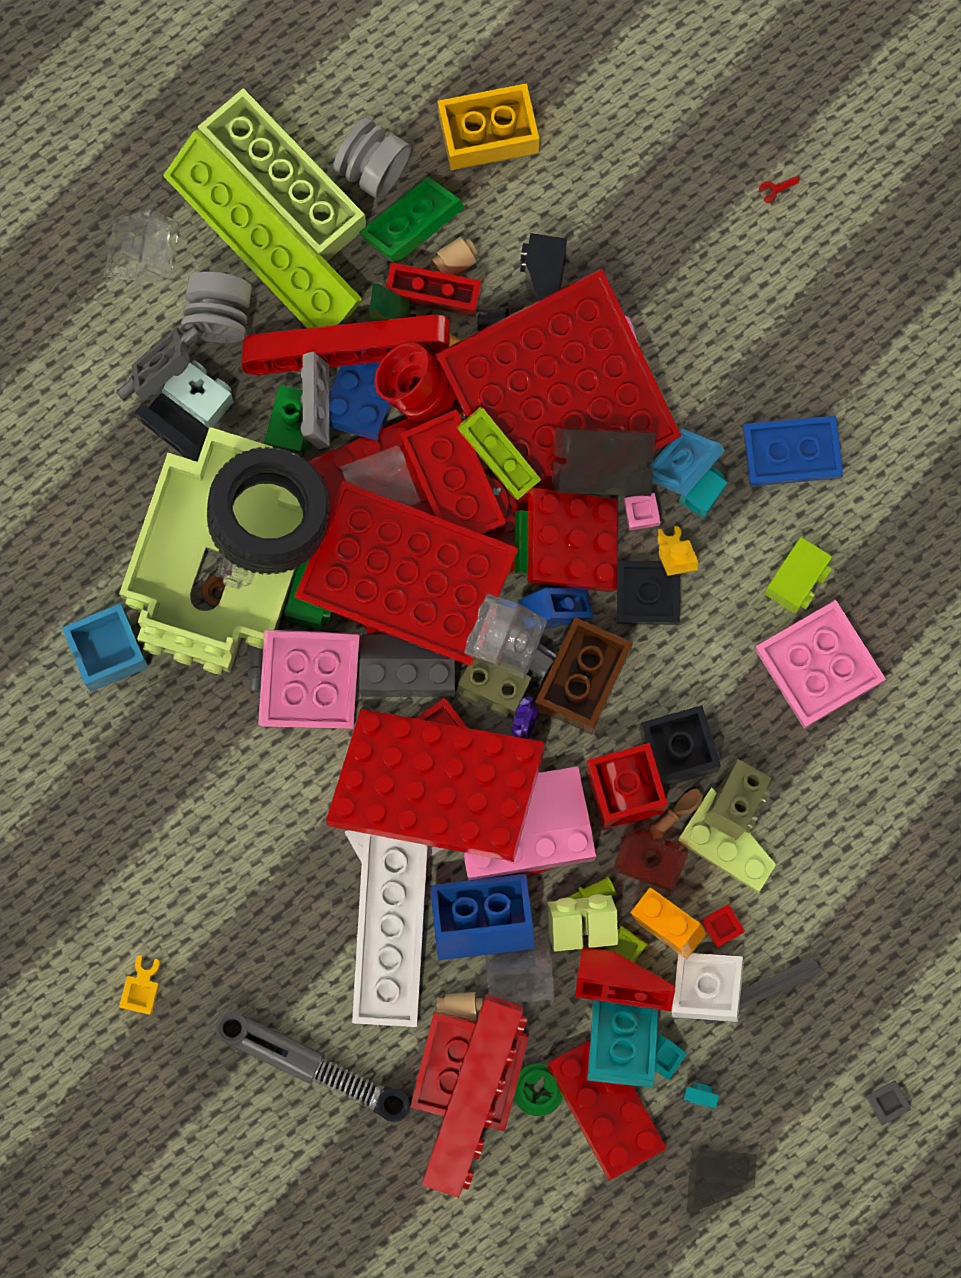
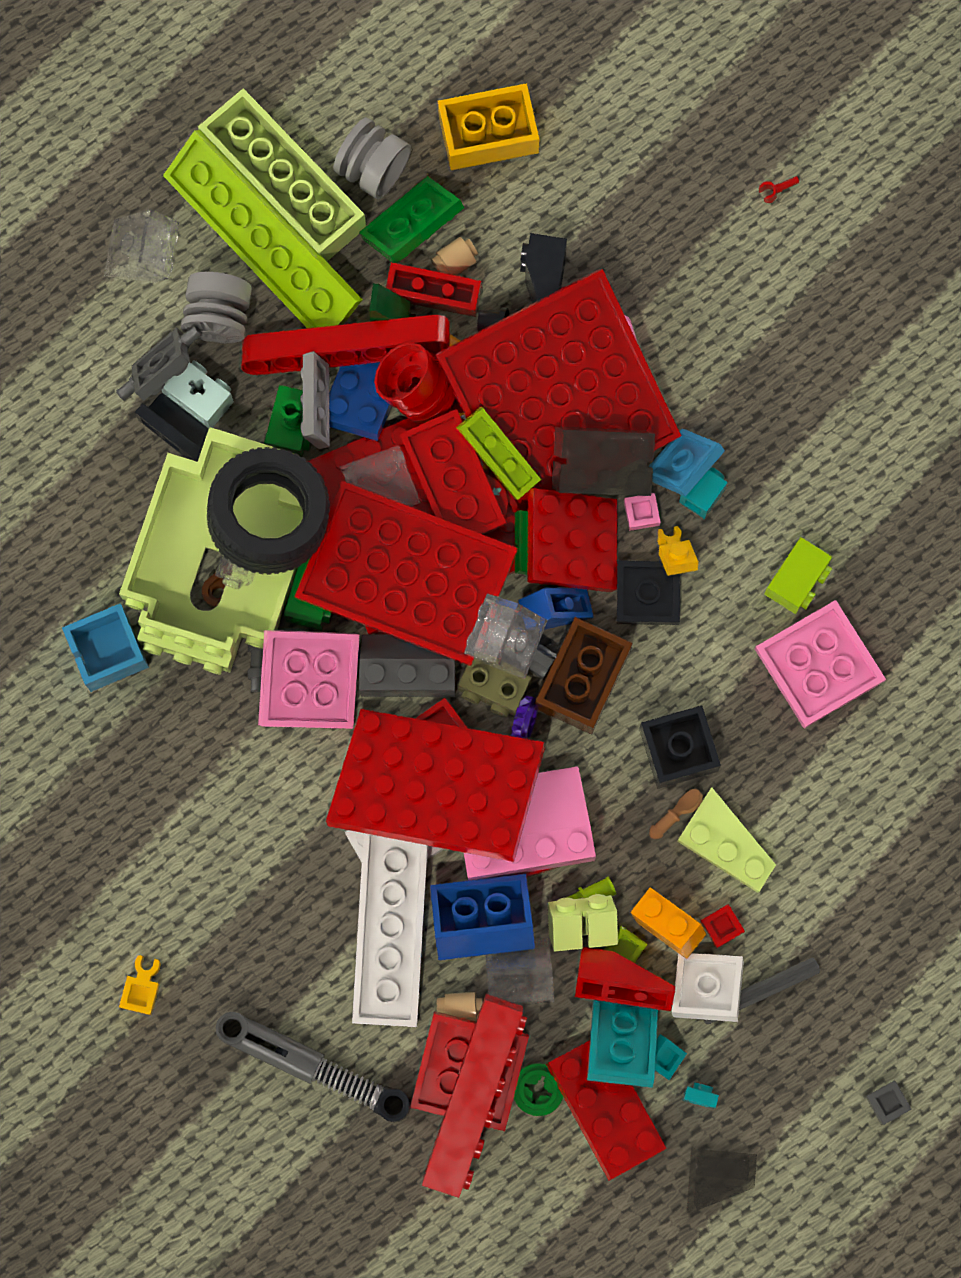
red brick [585,743,668,831] -> none
clear red brick [613,829,688,893] -> none
olive brick [703,759,771,840] -> none
blue plate [743,416,843,487] -> none

